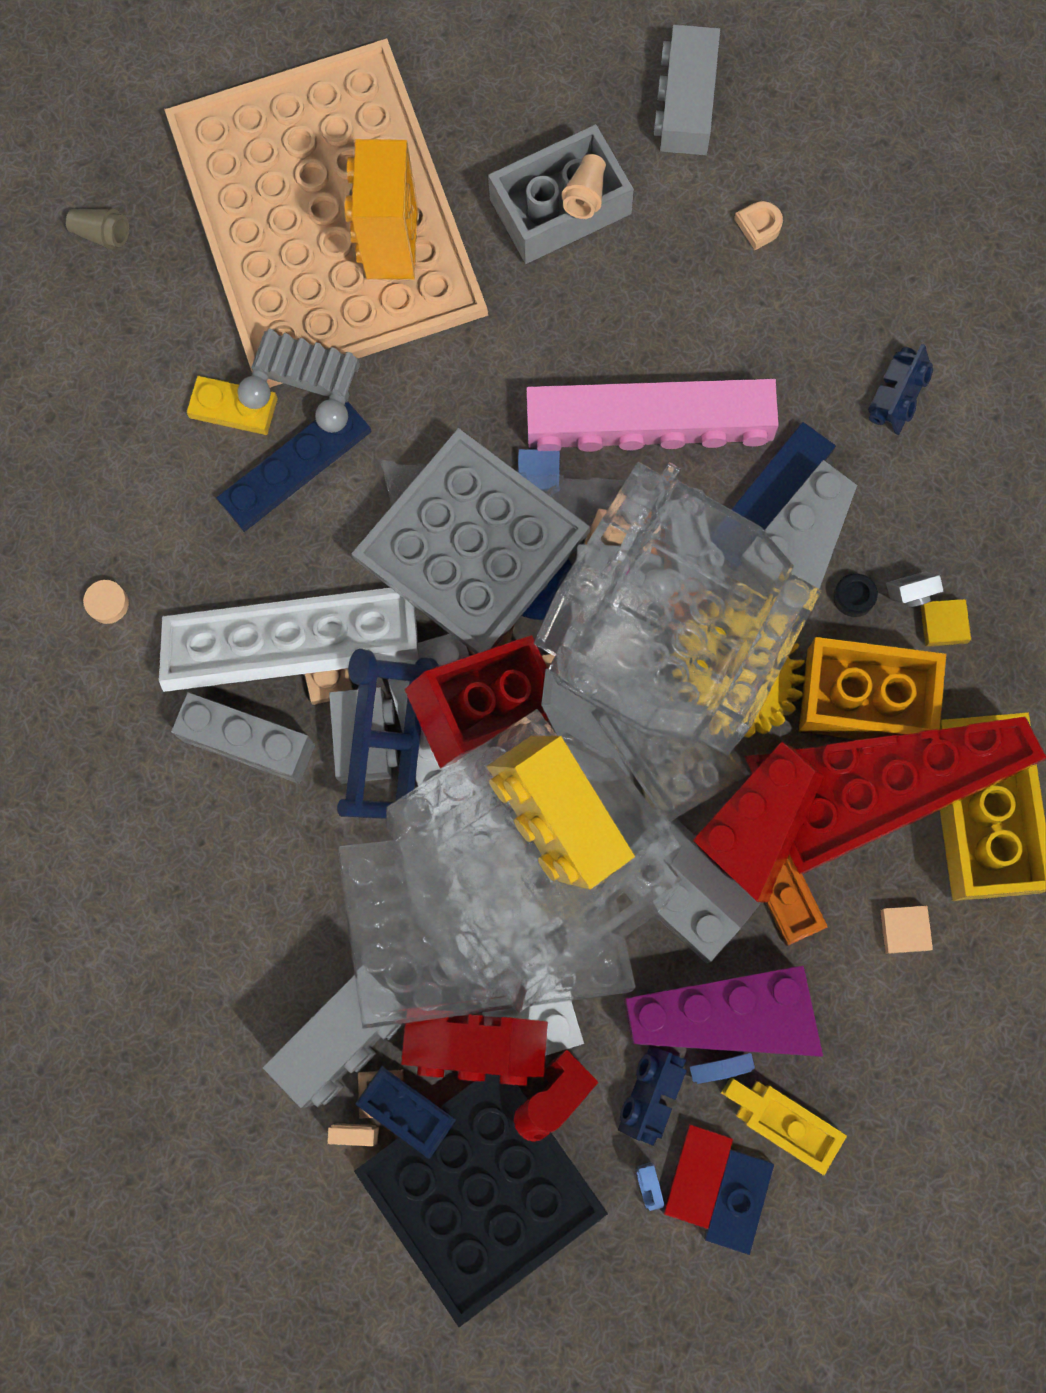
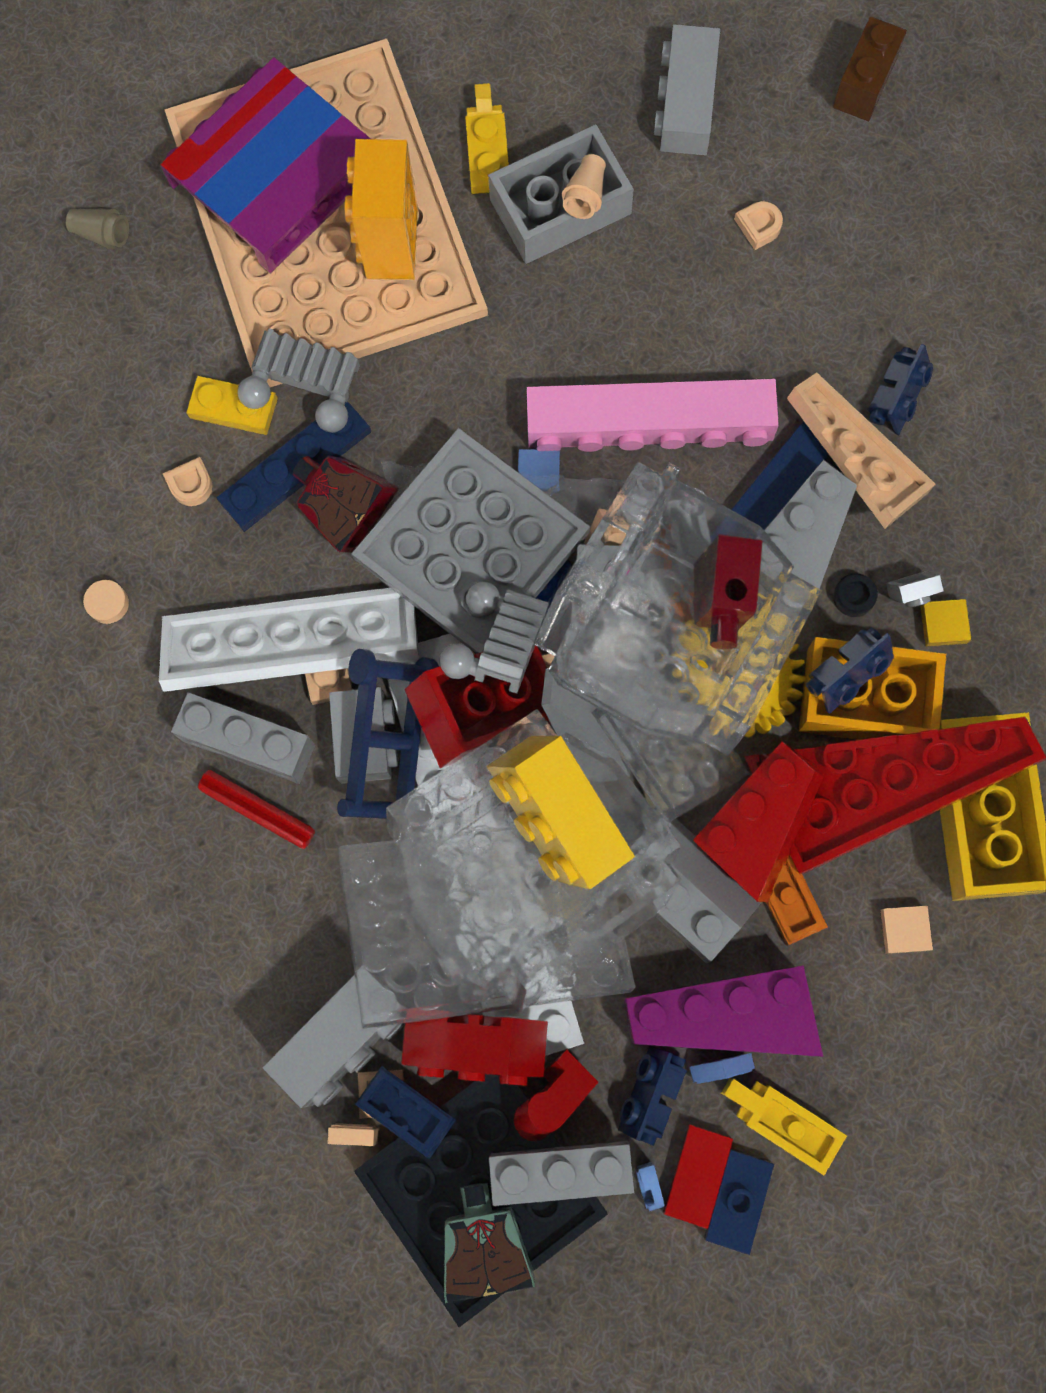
none -> panel [160,57,371,274]
none -> light nougat tile [163,457,212,506]
none -> red axle [198,770,315,849]
none -> torso [293,456,399,552]
none -> light grey gear [439,582,549,693]
none -> torso [444,1183,535,1303]
none -> yellow hinge [465,83,509,194]
none -> light grey brick [489,1141,634,1206]
none -> dark red torso [693,534,762,649]
none -> light nougat wing [787,372,936,529]
none -> dark blue hinge [805,627,894,714]
none -> reddish brown brick [833,16,907,122]

